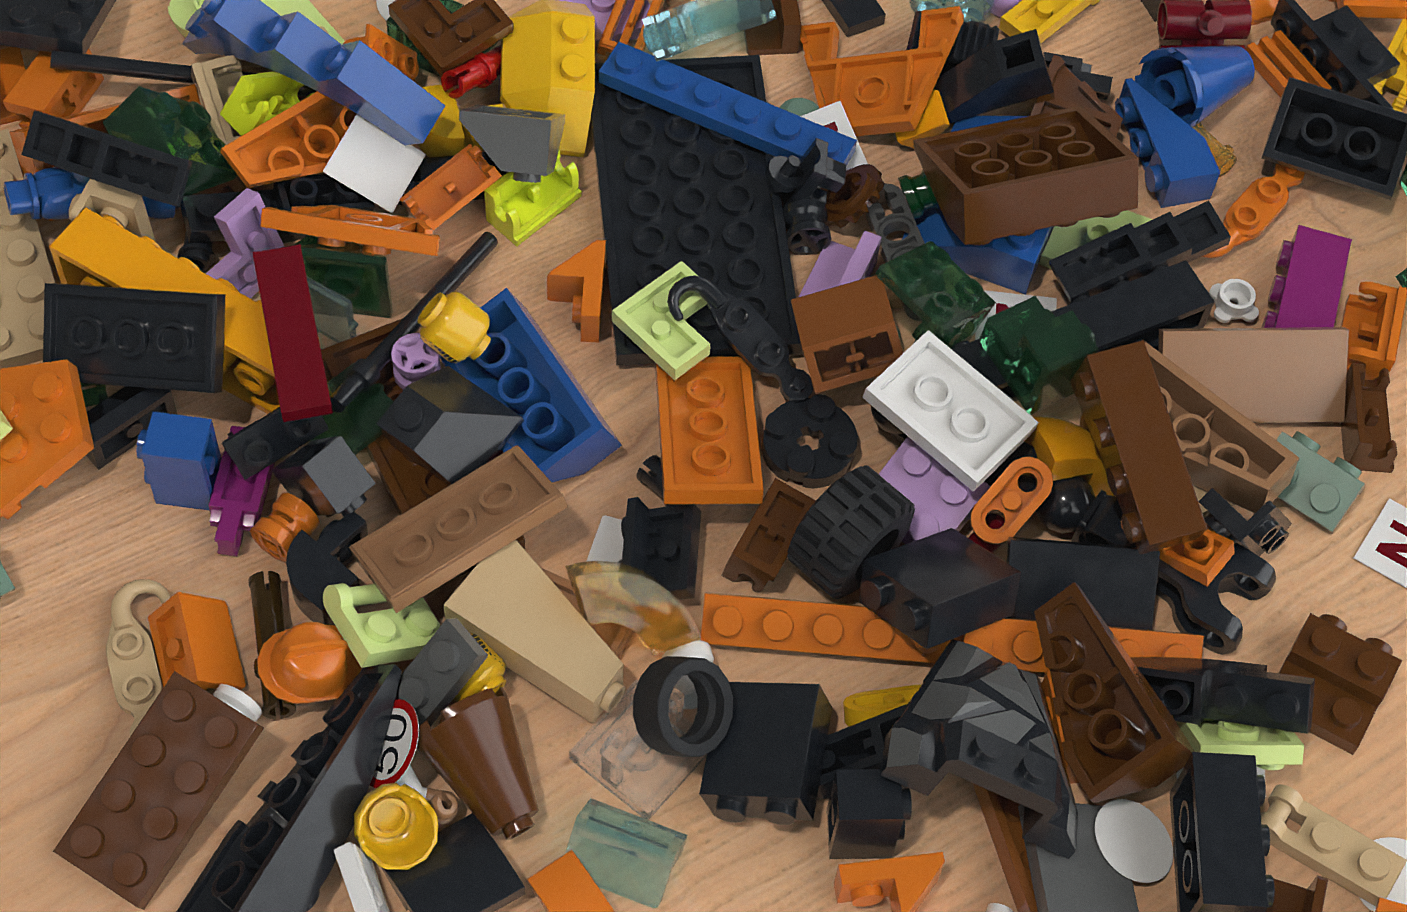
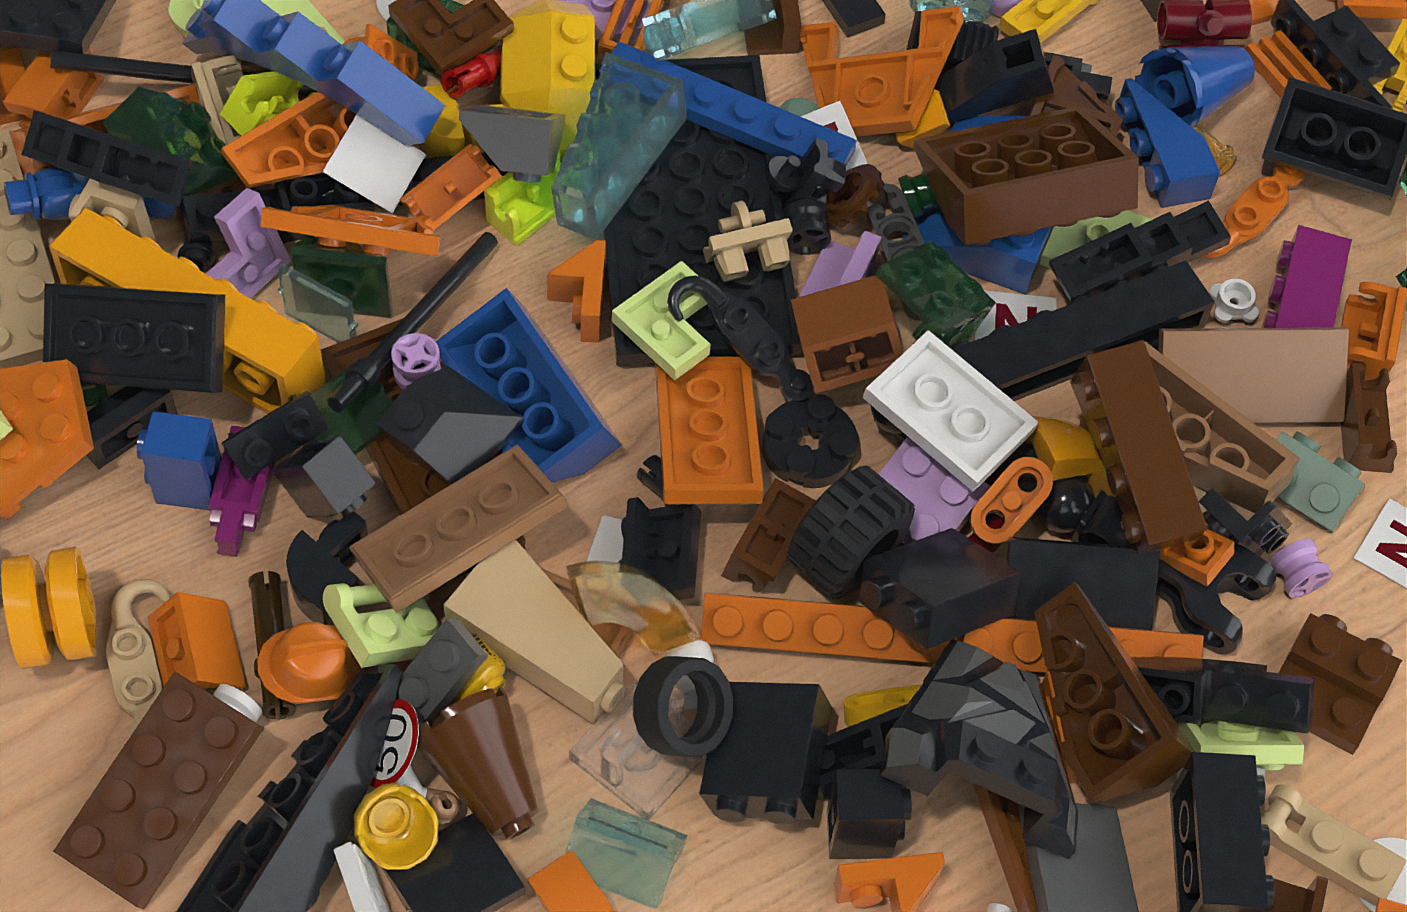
orange wheel [250,493,320,562] -> none
dark red tile [252,244,333,422] -> none
yellow head [417,292,491,363] -> none
clear green brick [979,296,1099,415] -> none
white sticker [1095,799,1173,883] -> none
none -> light orange wheel [1,546,97,669]
none -> clear light blue wedge [551,52,687,240]
none -> tan hips [703,201,793,282]
none -> lavender wheel [1270,538,1333,598]

